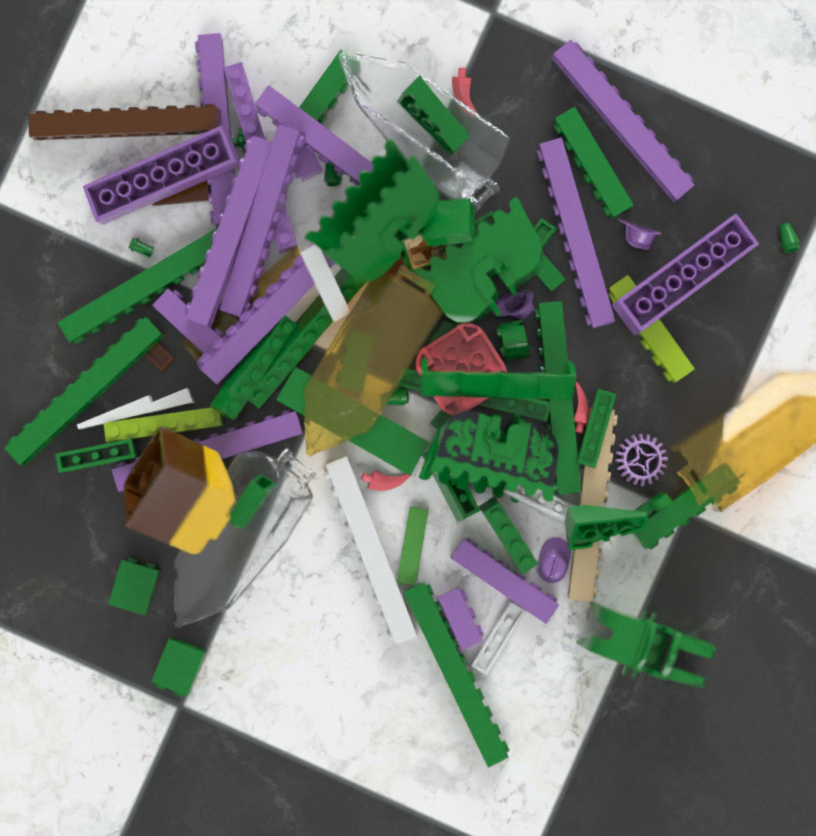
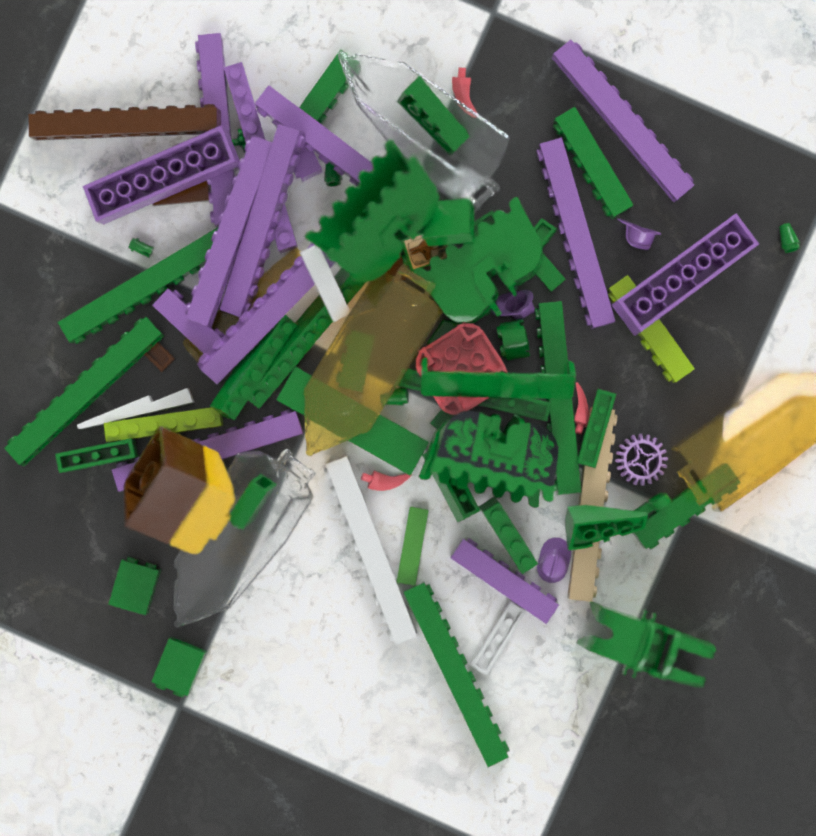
medium lavender brick [437,587,484,650] -> none
white tile [503,485,575,523] -> none

